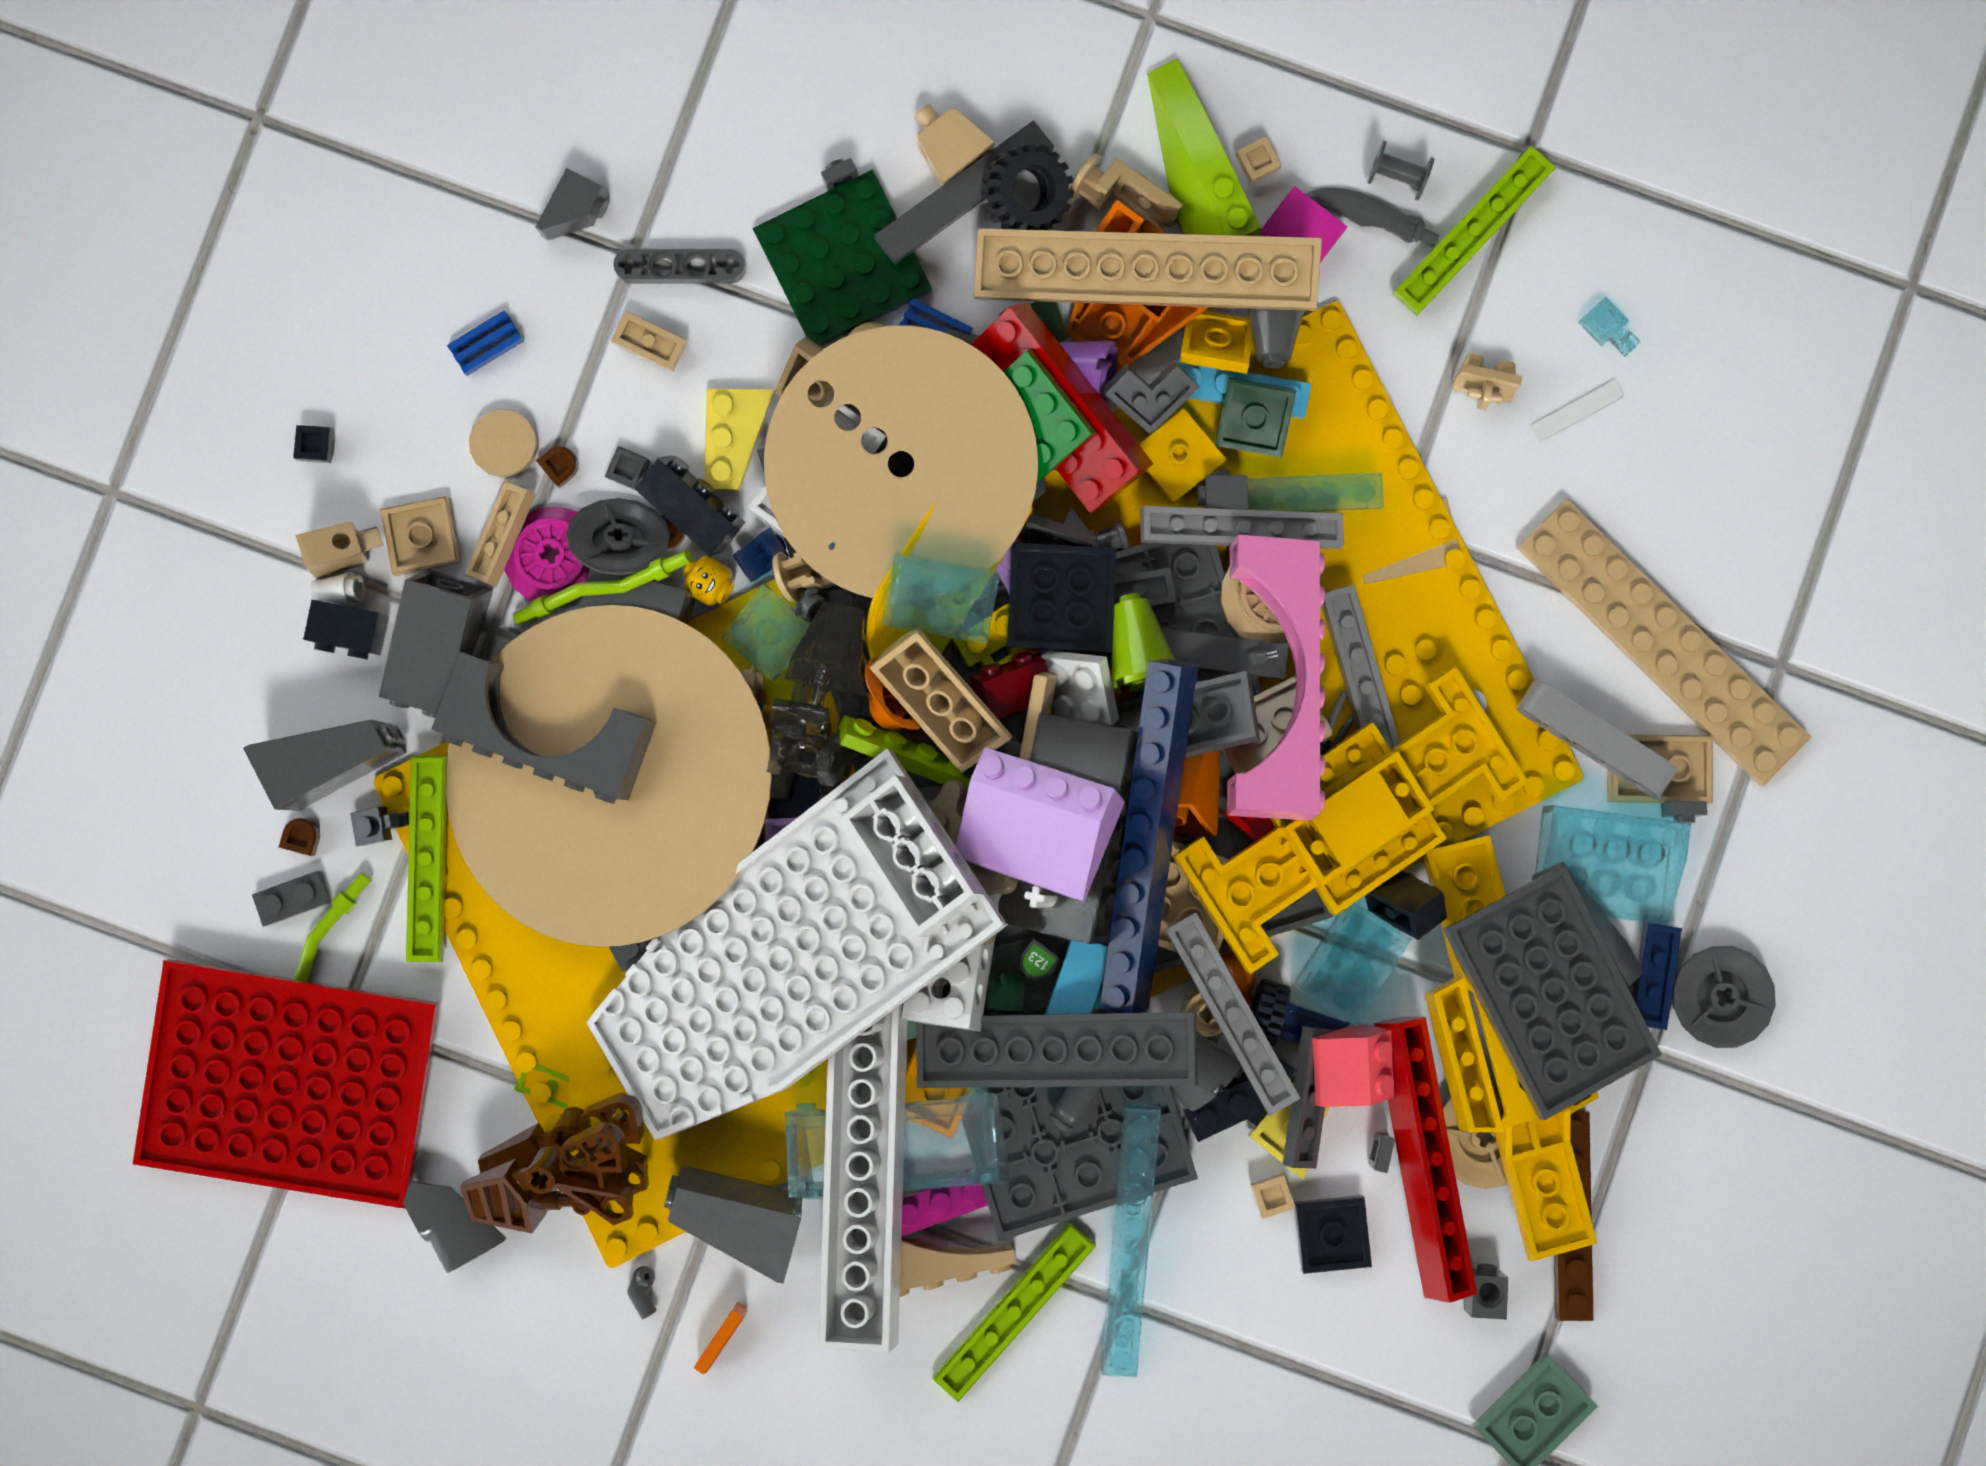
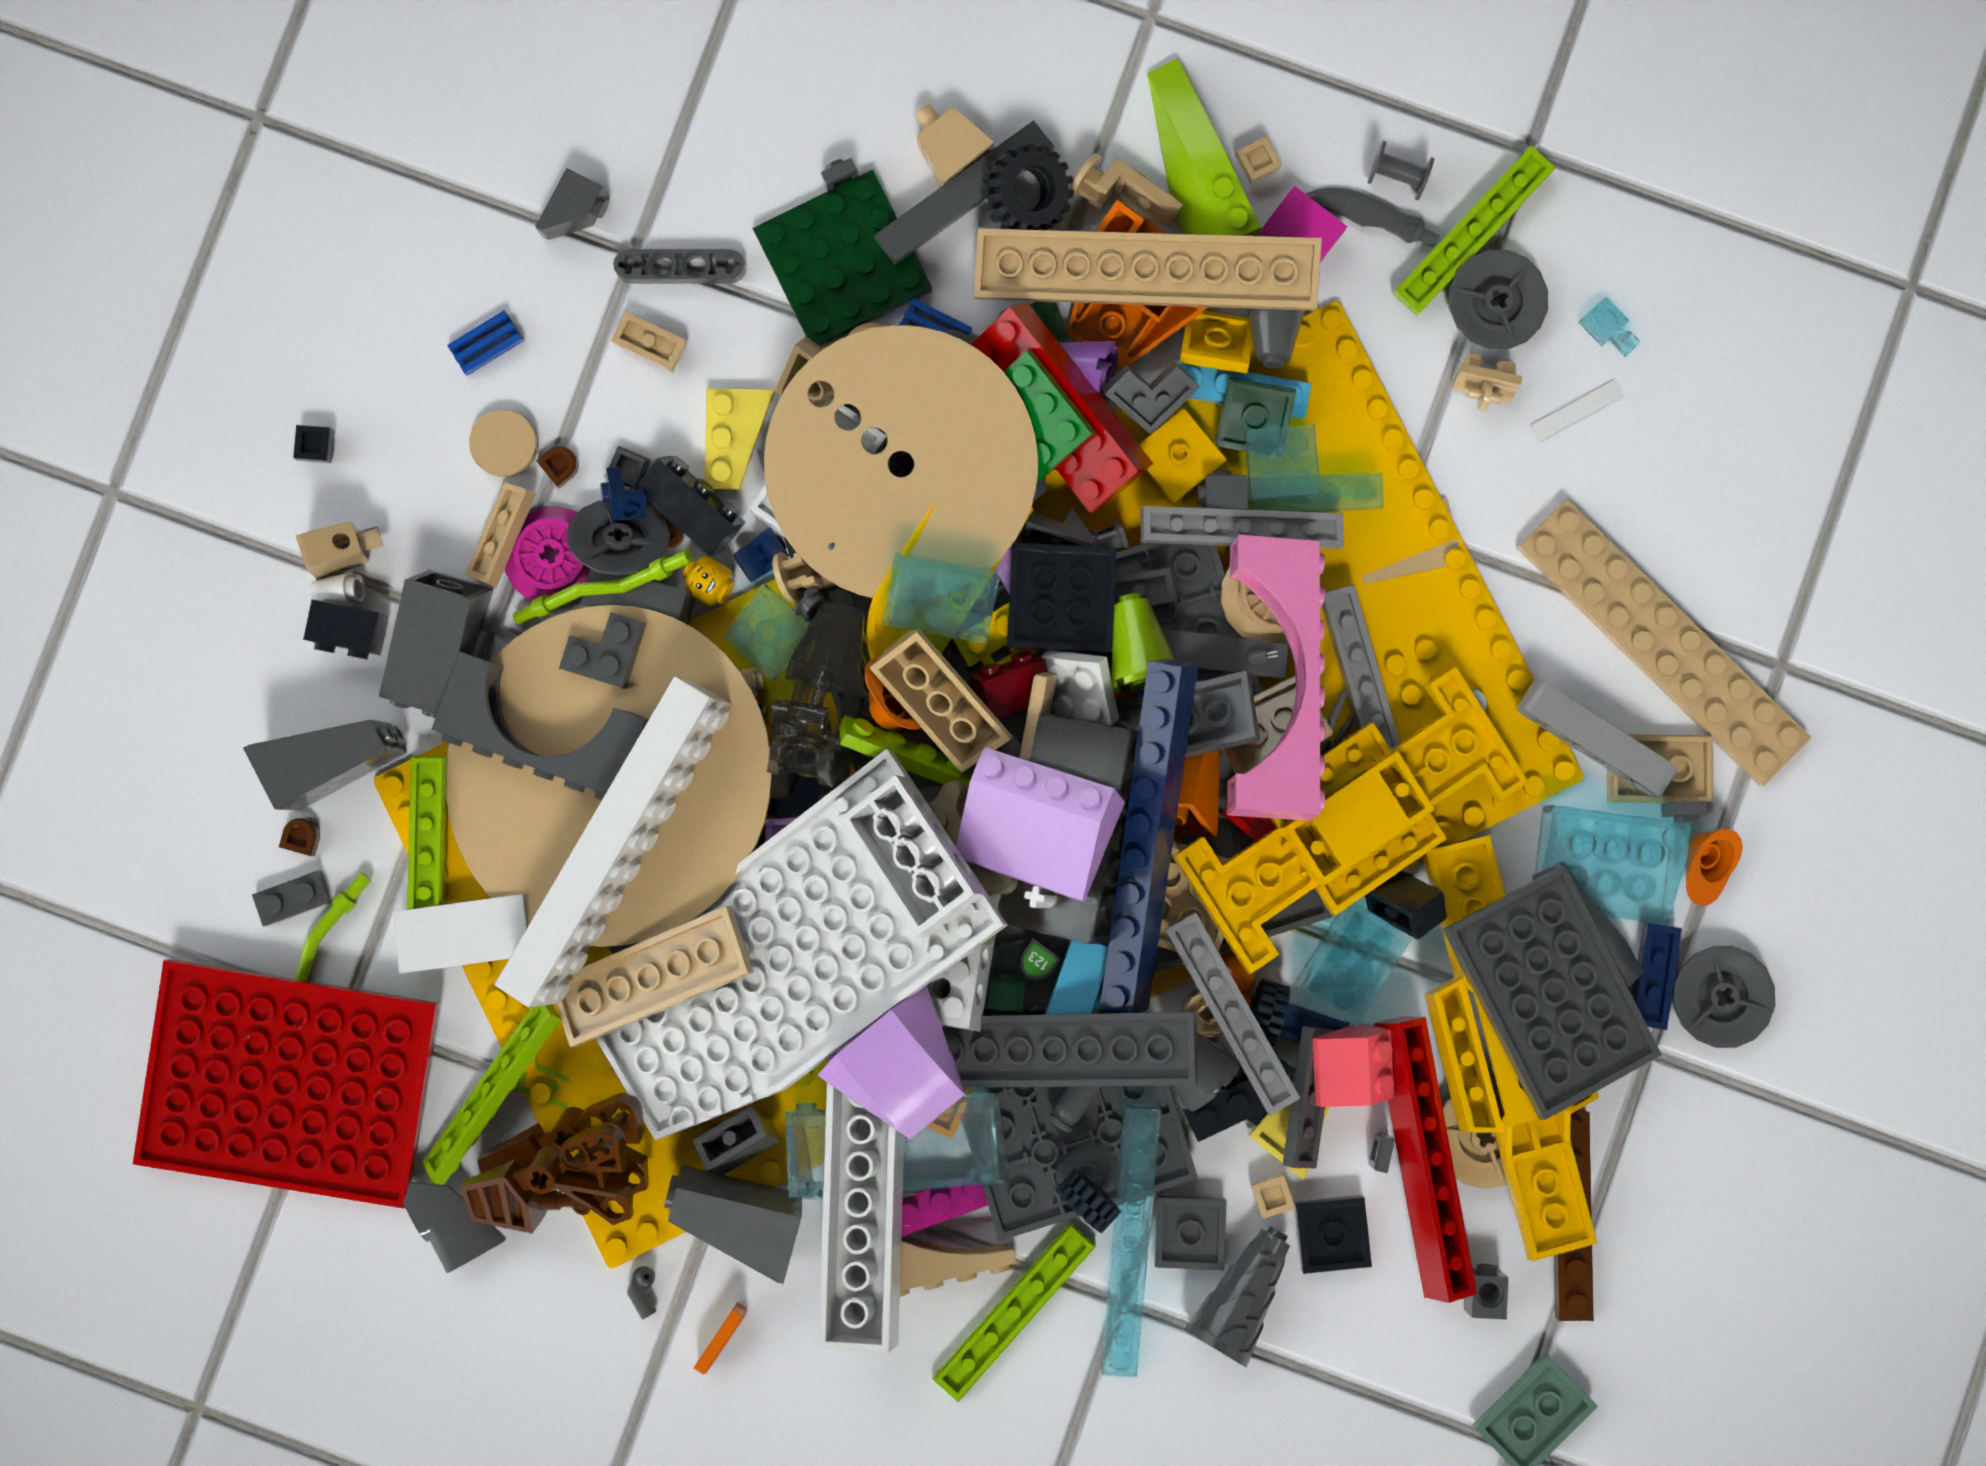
plate [350,806,409,847] -> none
tan tile [380,496,462,576] -> none
none -> white sticker [392,894,527,974]
none -> lime plate [422,1004,561,1186]
none -> white brick [494,676,731,1007]
none -> tan plate [556,906,754,1047]
none -> dark grey plate [559,612,647,689]
none -> dark blue bracket [600,467,646,521]
none -> dark grey brick [693,1105,781,1176]
none -> lavender wedge [817,986,966,1139]
none -> black bush [1055,1168,1121,1233]
none -> dark grey plate [1154,1195,1227,1270]
none -> dark grey cone [1184,1226,1290,1367]
none -> clear light blue plate [1244,425,1321,501]
none -> dark grey piece [1449,250,1548,350]
none -> orange piece [1683,828,1743,906]

